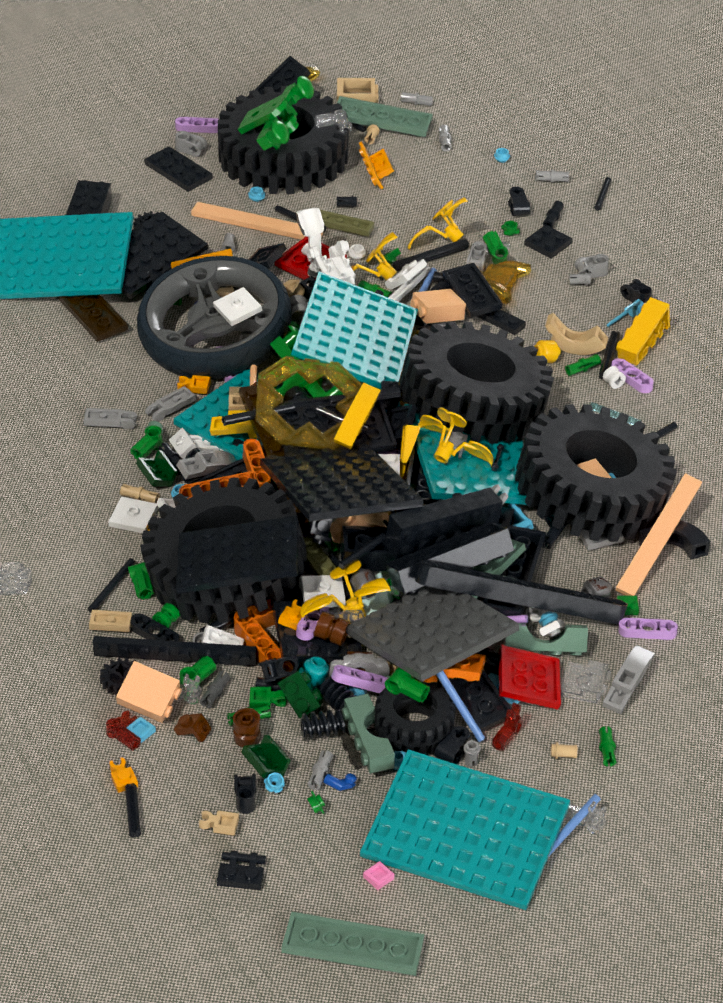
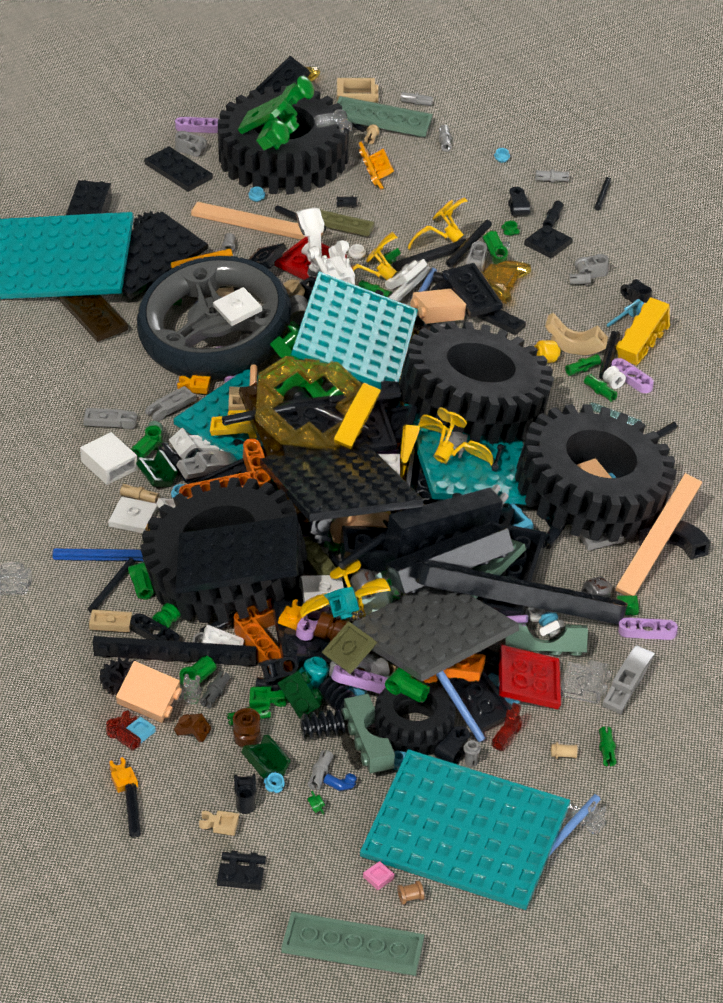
none -> blue axle [52,548,144,561]
none -> white brick [80,432,138,485]
none -> olive plate [322,621,377,674]
none -> teal window [324,587,359,620]
none -> medium nougat bush [397,880,425,905]
none -> black piece [445,220,492,268]
none -> green pin [584,374,618,402]

